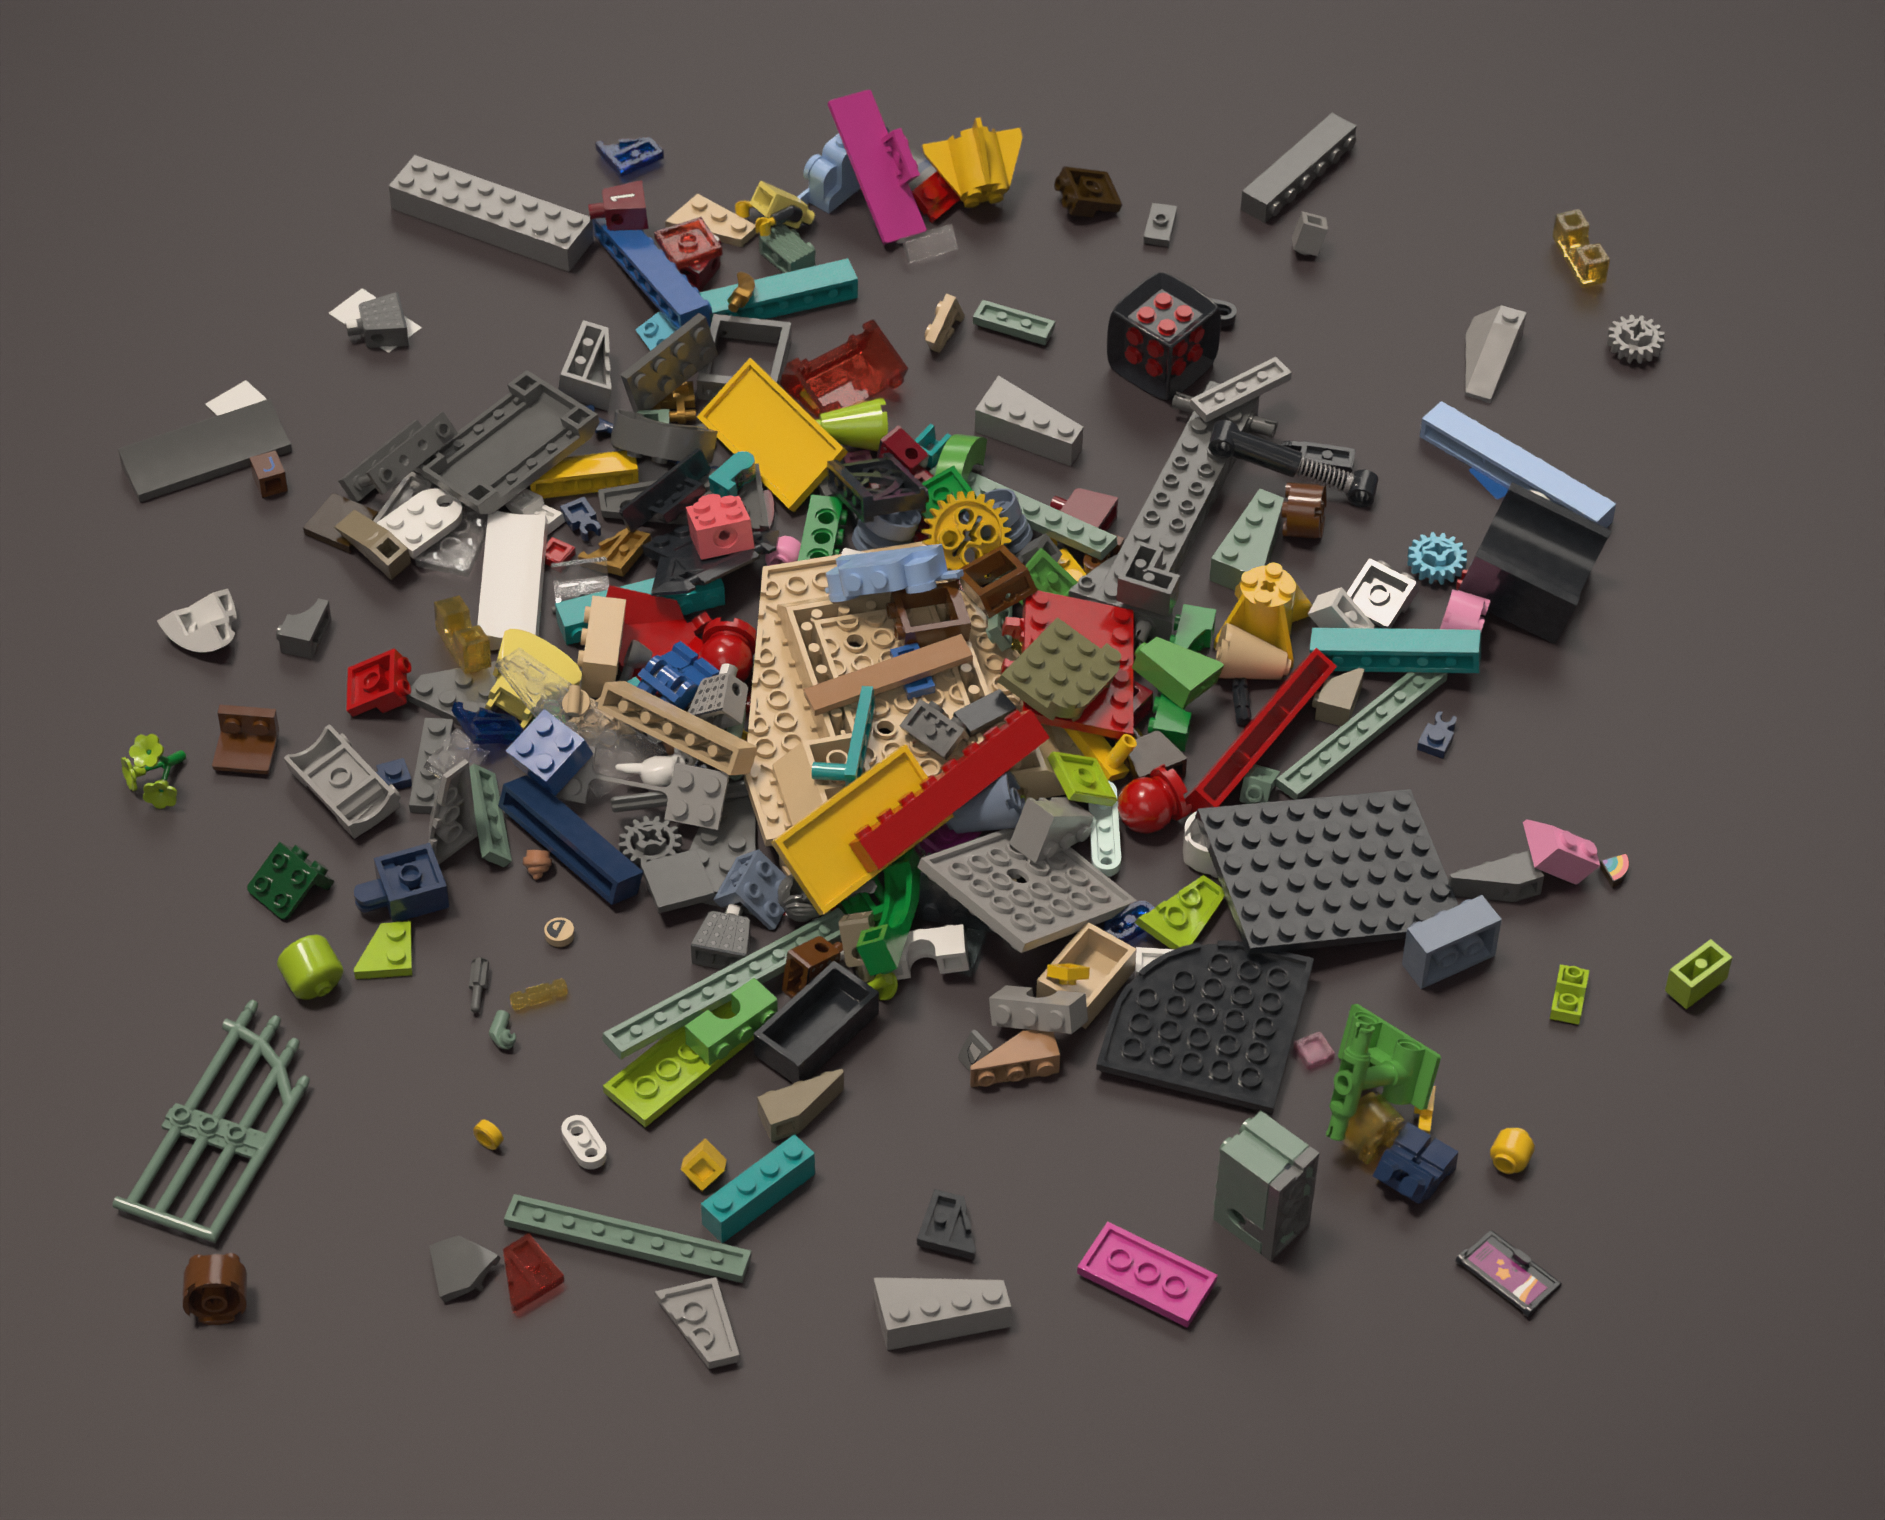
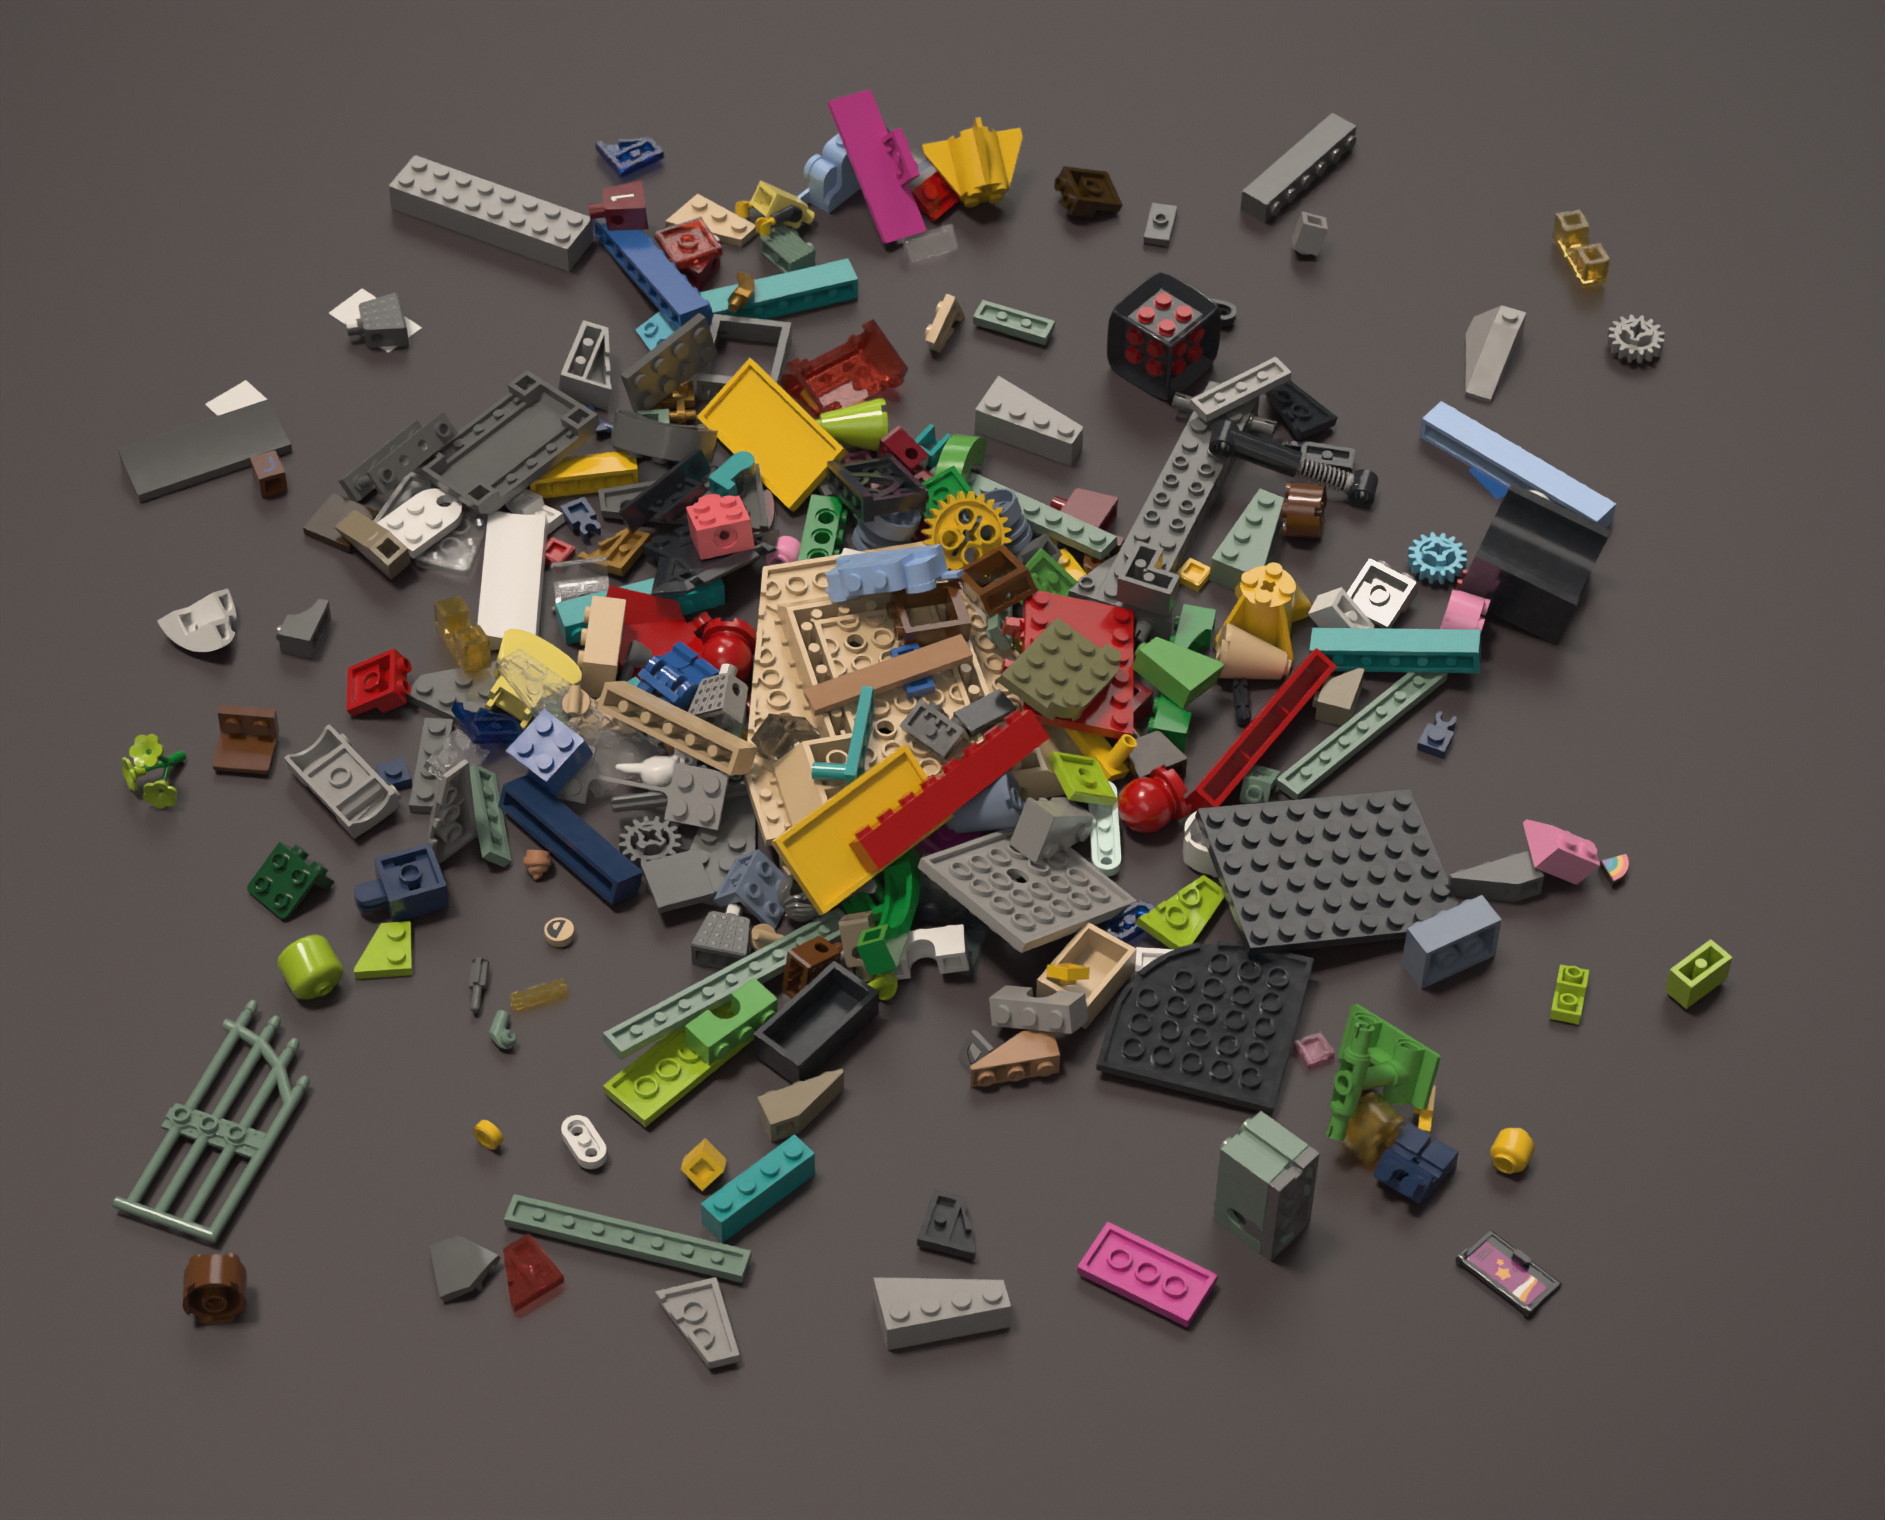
none -> tan plate [750,923,784,951]
none -> clear smoke arch [751,713,821,760]
none -> yellow tile [1176,558,1210,592]
none -> black wing [1265,380,1338,441]

